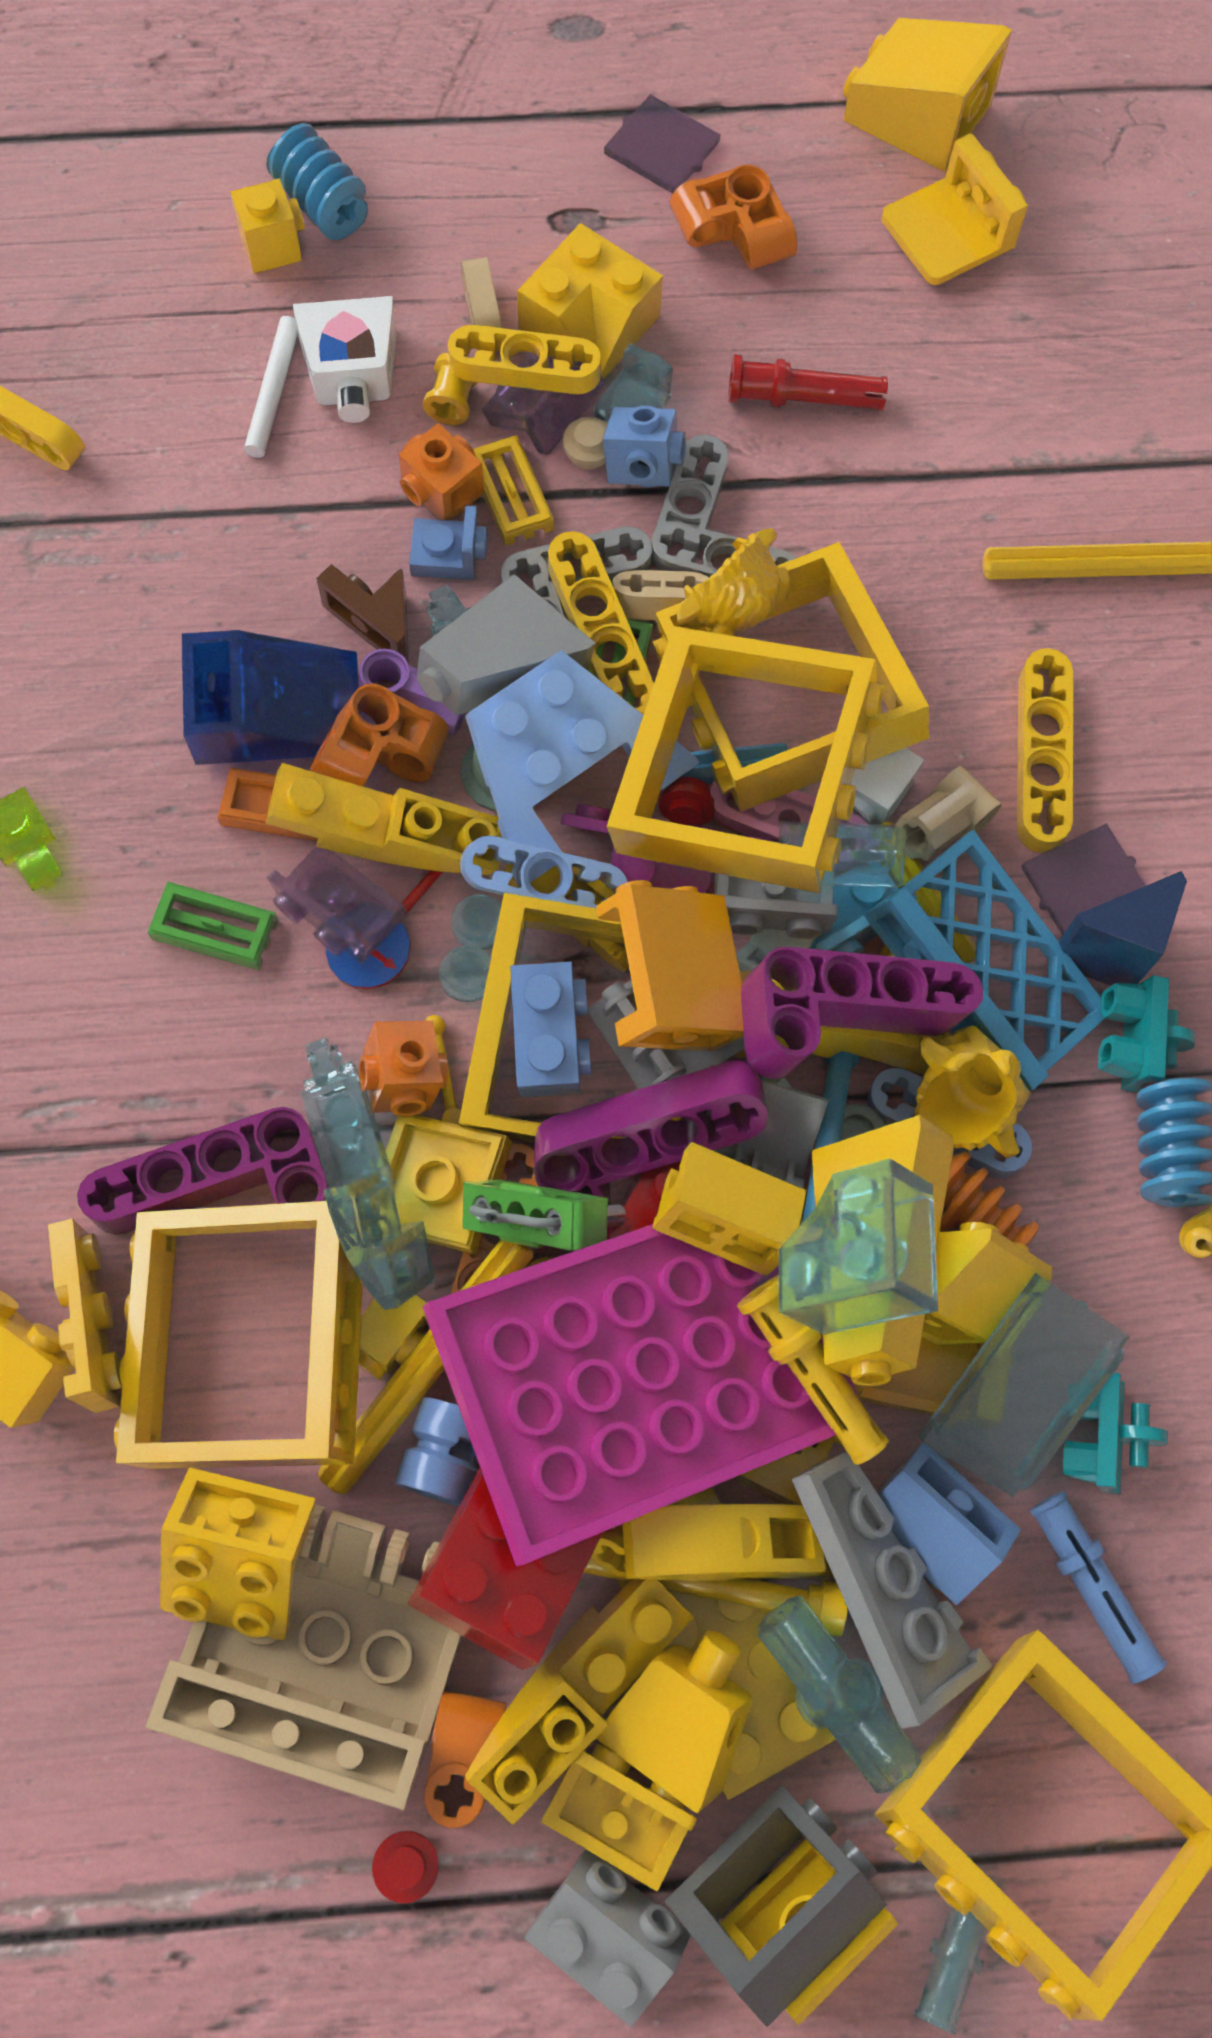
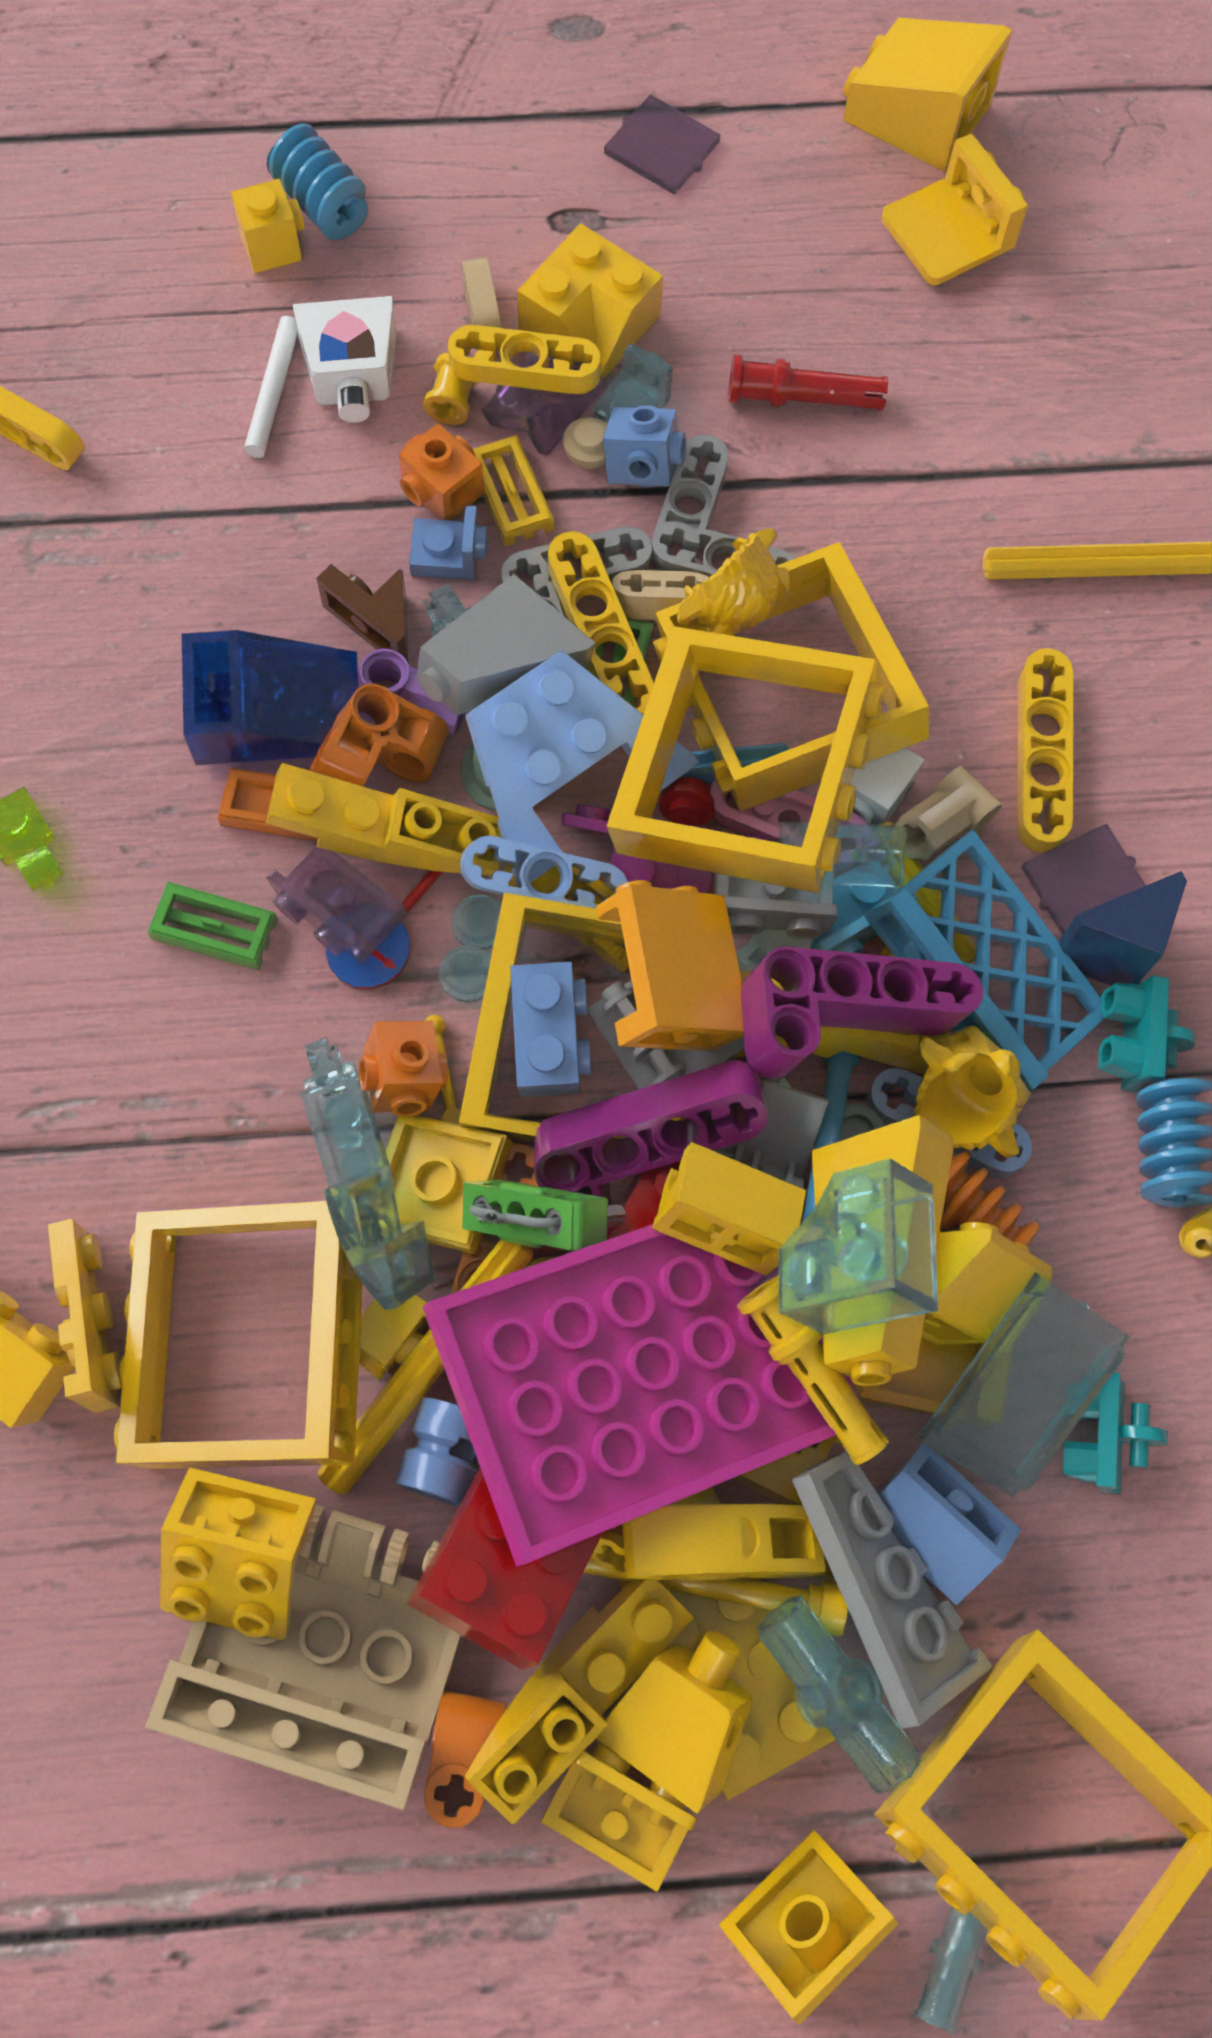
magenta beam [77,1107,332,1235] -> none
red plate [372,1830,439,1903] -> none
light grey bracket [524,1849,690,2027] -> none
dark grey window [665,1785,887,2027] -> none
orange piece [669,164,798,270] -> none
medium blue pin [1029,1491,1168,1684] -> none

